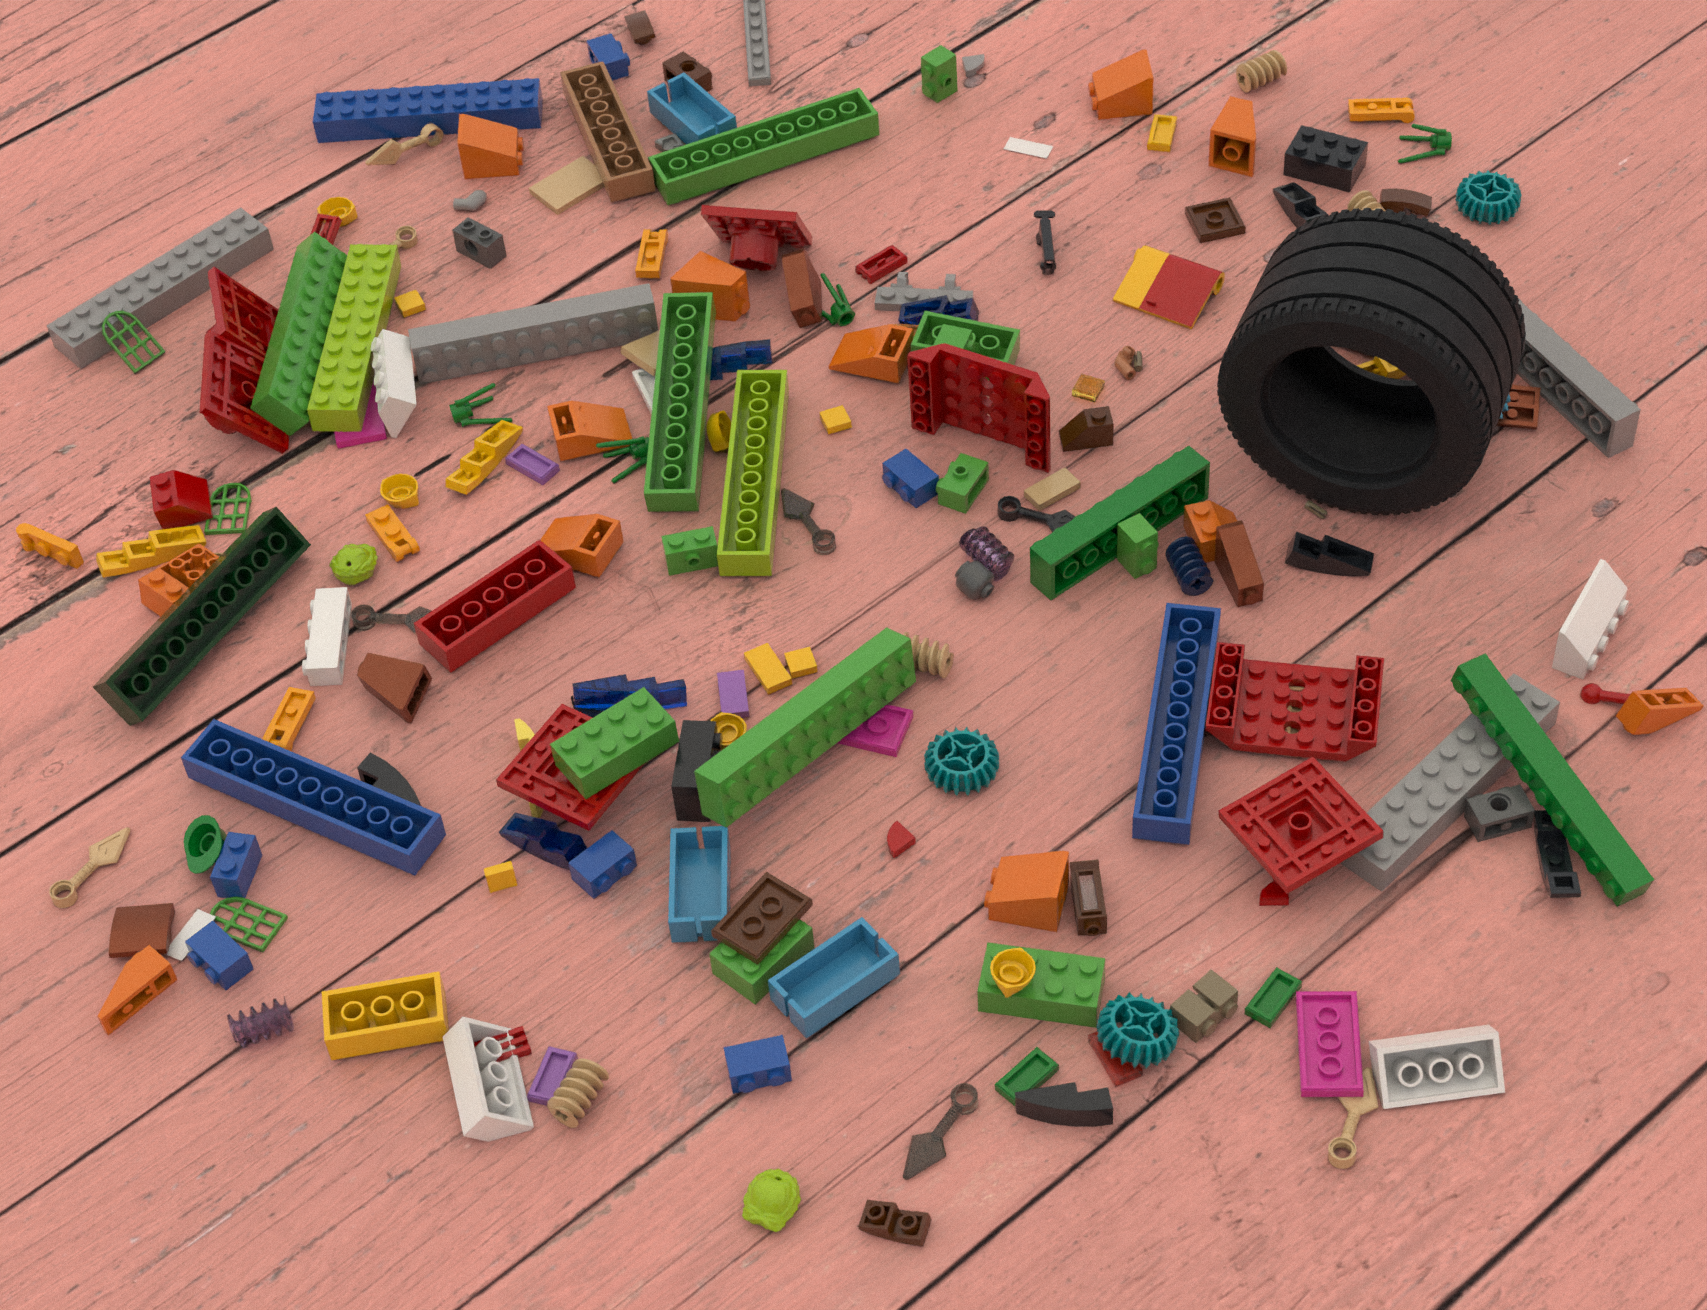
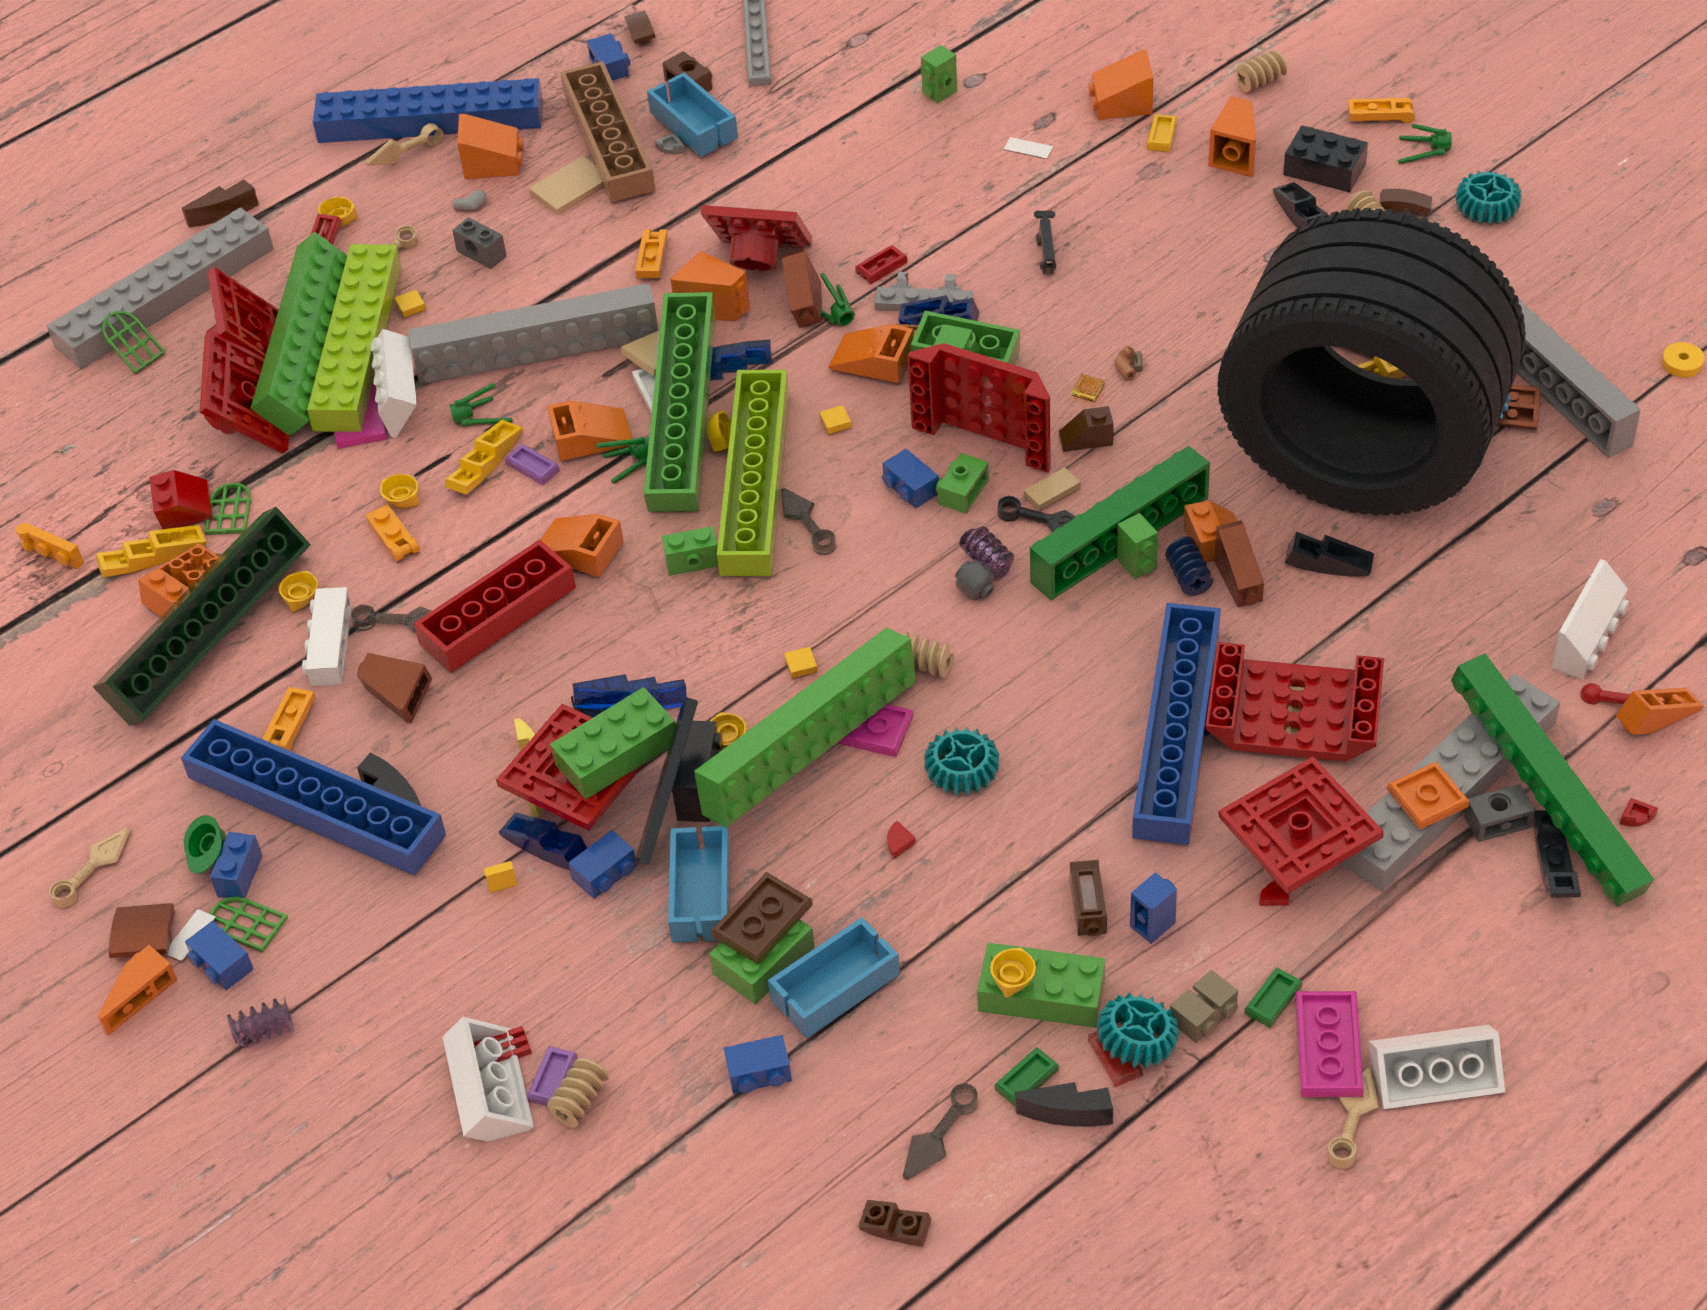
yellow brick [322,971,449,1060] -> none
lime hair [329,543,378,585] -> none
bright green brick [648,88,880,205] -> none
medium lavender tile [717,670,749,718] -> none
lime hair [742,1169,801,1232] -> none
yellow tile [744,643,792,695] -> none
light grey tile [962,54,985,77] -> none
orange slope [984,851,1069,932] -> none
red door [1113,245,1225,329] -> none
reddish brown tile [1185,197,1246,243] -> none
dark tan piece [1304,500,1327,519] -> none
none -> reddish brown slope [182,179,259,227]
none -> yellow hat [279,571,318,612]
none -> black tile [636,696,698,865]
none -> blue brick [1130,872,1177,944]
none -> orange tile [1387,761,1469,830]
none -> red tile [1619,798,1658,827]
none -> yellow piece [1662,342,1705,378]

